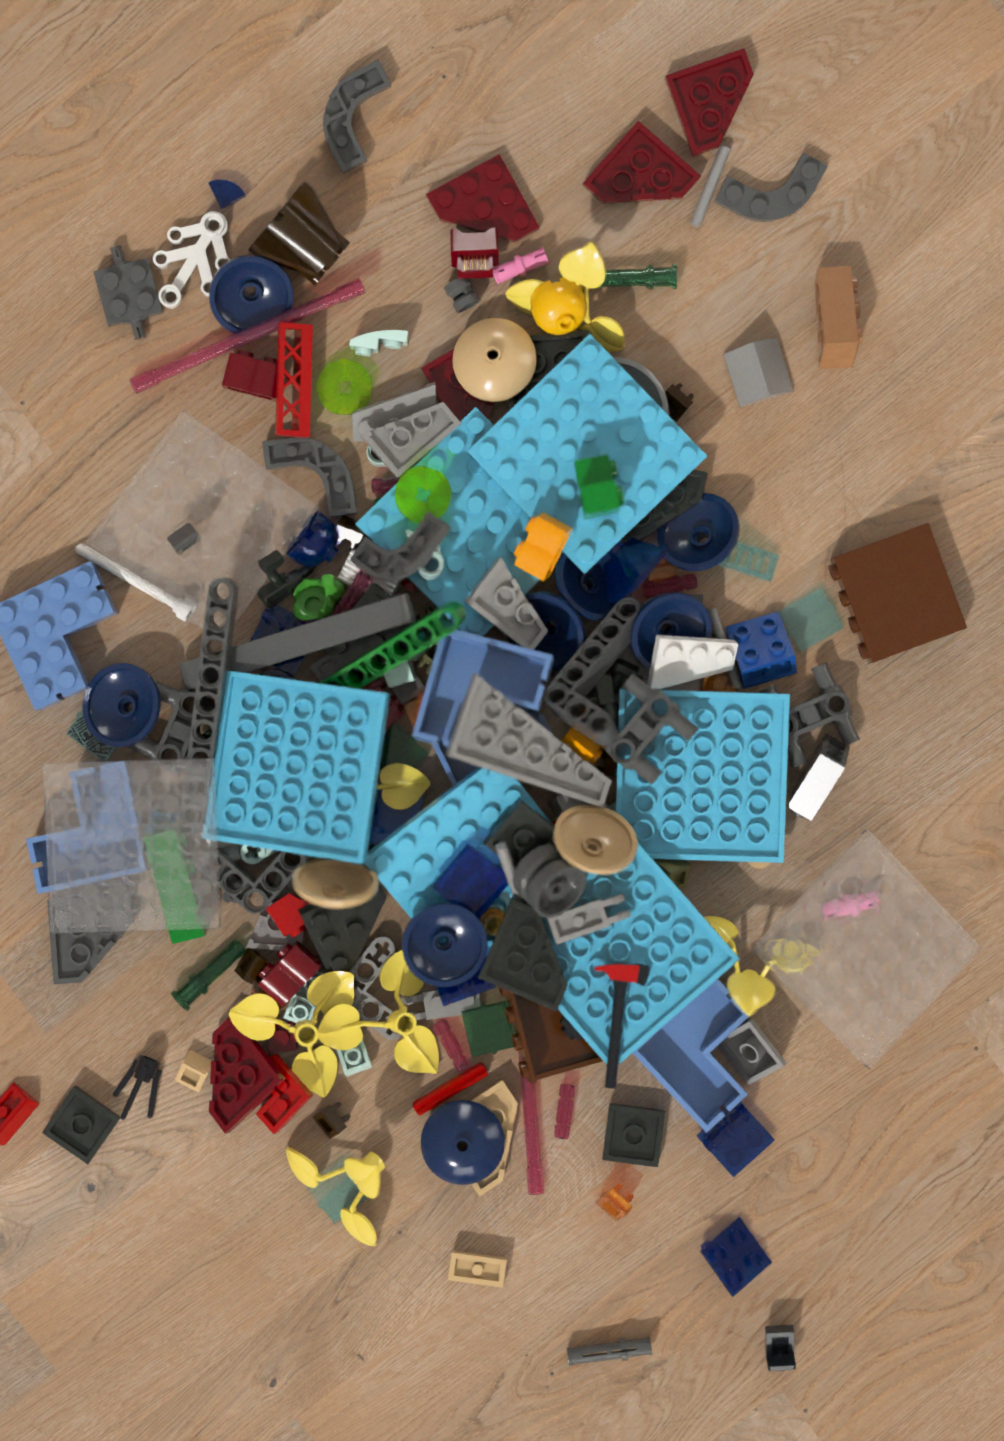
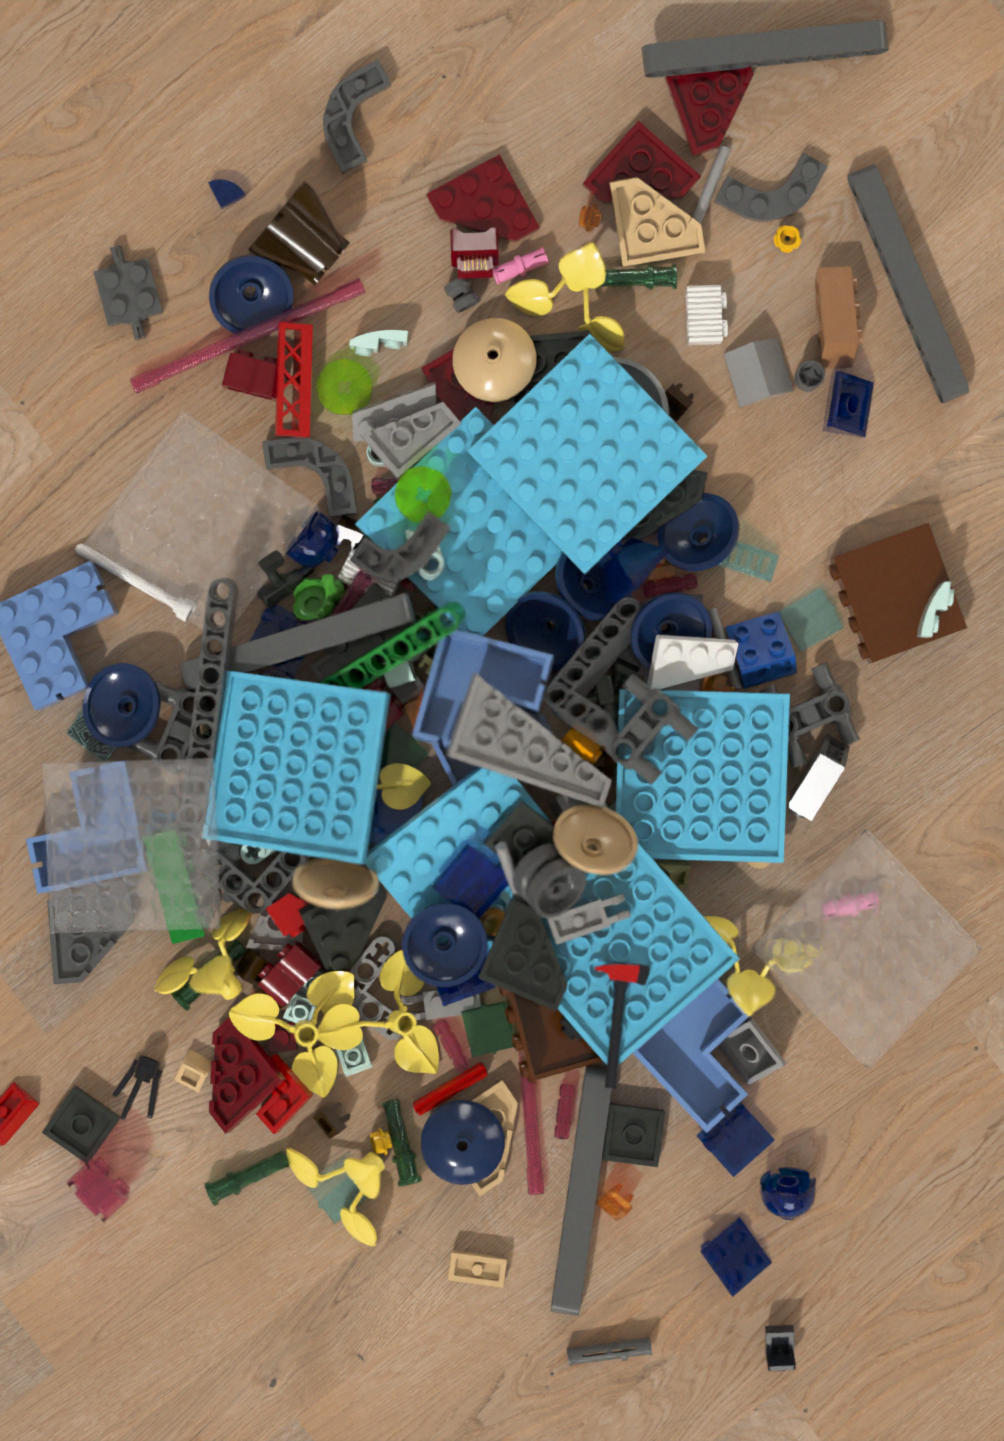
white plant [153,211,231,309] -> none
dark grey slope [167,523,201,554] -> none
light grey wing [464,556,548,650] -> none
light orange brick [514,512,573,581] -> none
yellow cylinder [530,278,587,335] -> none
green brick [574,454,624,519] -> none
none -> clear pink brick [66,1157,130,1222]
none -> light yellow plant [154,908,252,1000]
none -> clear green pin [204,1150,290,1206]
none -> yellow plate [370,1128,392,1155]
none -> clear green pin [382,1099,422,1186]
none -> dark grey beam [551,1066,612,1316]
none -> clear orange plate [579,204,601,232]
none -> tan plate [609,177,705,267]
none -> dark grey beam [641,20,889,78]
none -> white brick [686,285,728,345]
none -> clear blue cylinder [760,1167,816,1220]
none -> yellow plate [774,225,801,253]
none -> dark grey wheel [794,360,825,392]
none -> clear blue slope [822,371,874,437]
none -> dark grey beam [847,164,969,404]
none -> light aqua slope [917,582,954,638]

